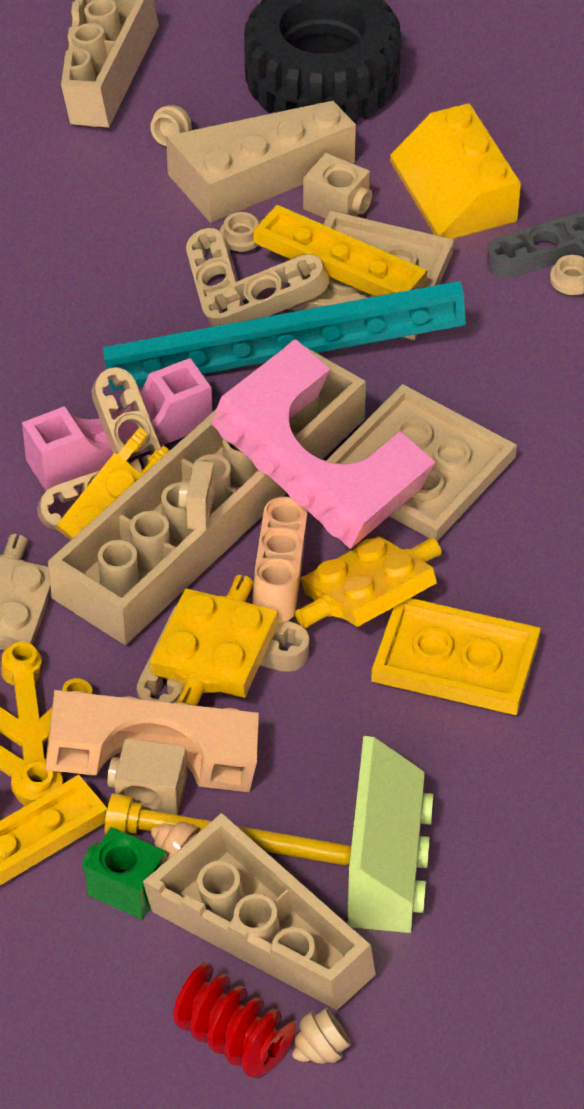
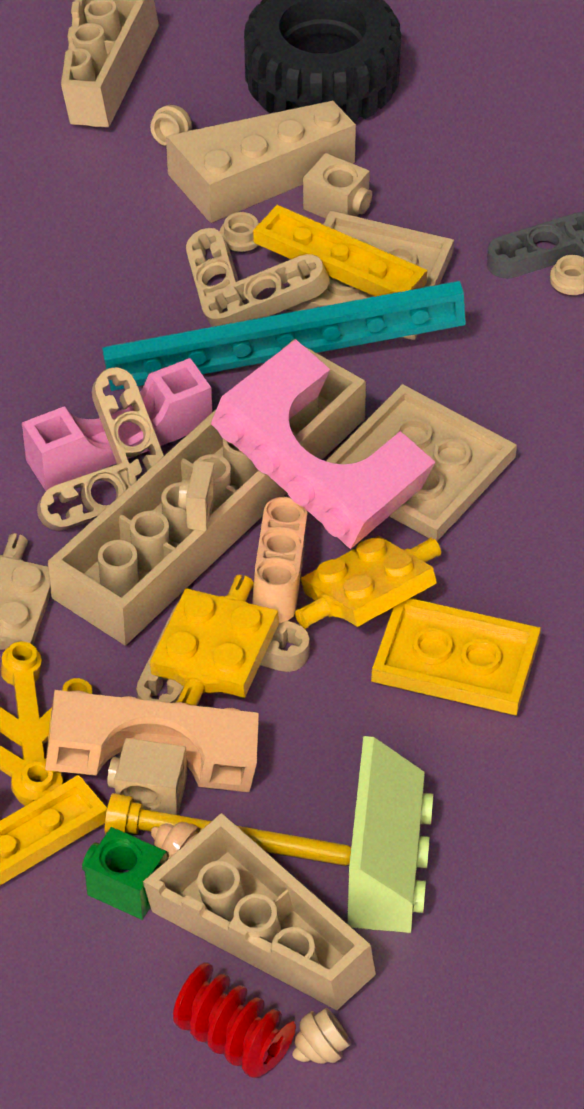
yellow hinge [55,427,170,540] -> none
yellow slope [390,103,521,239] -> none

